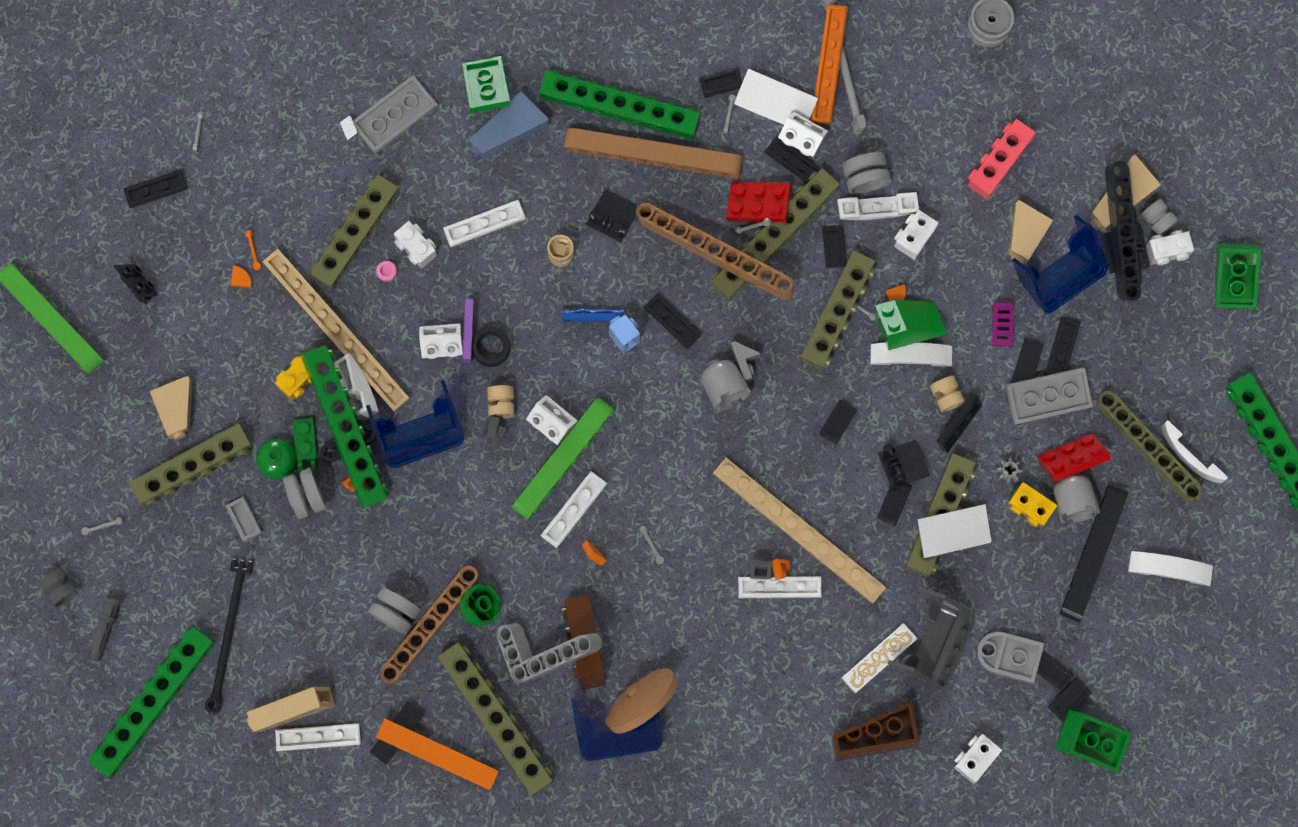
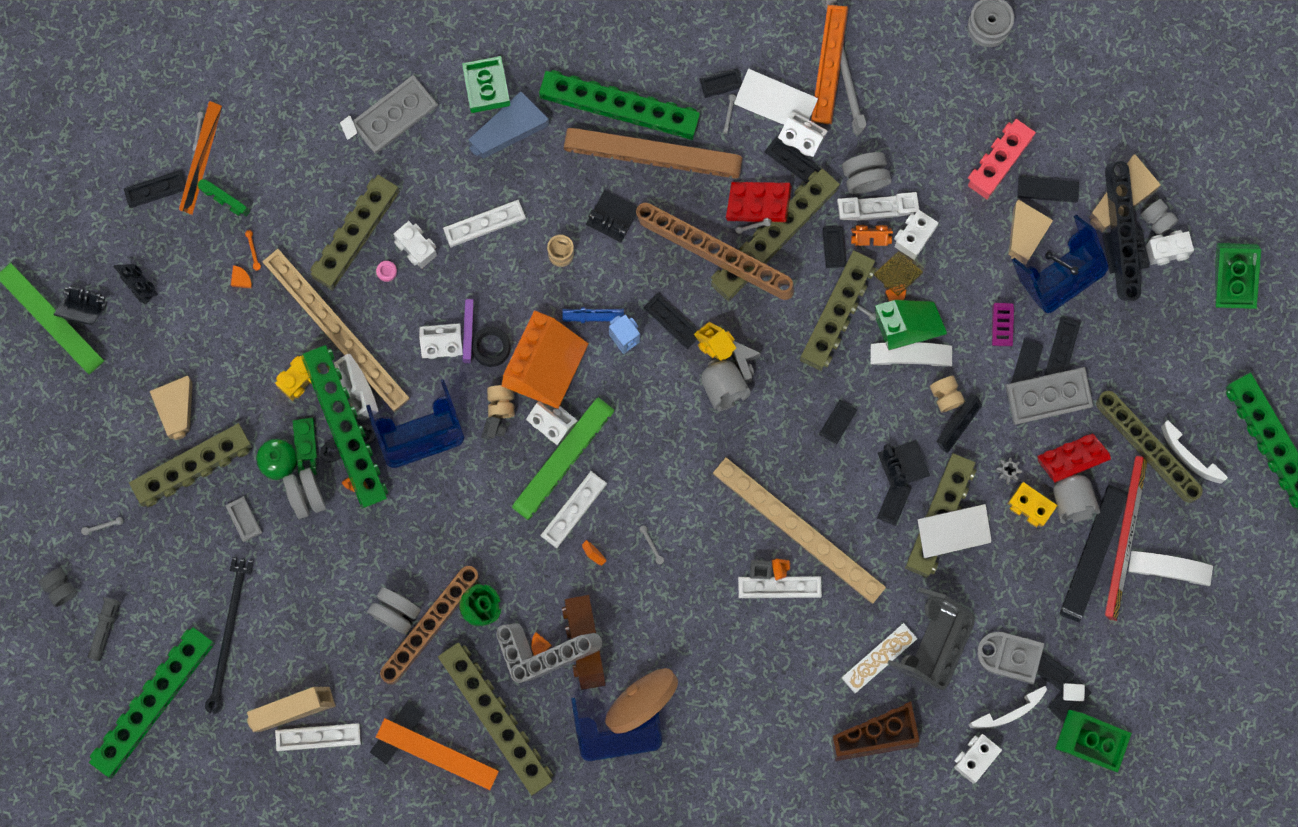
none -> black hinge [54,286,107,326]
none -> orange sticker [179,101,222,215]
none -> green hinge [197,179,250,217]
none -> orange slope [501,310,589,409]
none -> orange tile [531,632,552,656]
none -> yellow brick [694,322,736,361]
none -> orange hinge [851,225,893,246]
none -> clear yellow piece [874,251,923,296]
none -> white slope [969,686,1047,729]
none -> black tile [1017,177,1079,203]
none -> black hinge [1045,252,1080,275]
none -> white sticker [1063,683,1085,701]
none -> red tile [1105,456,1147,621]

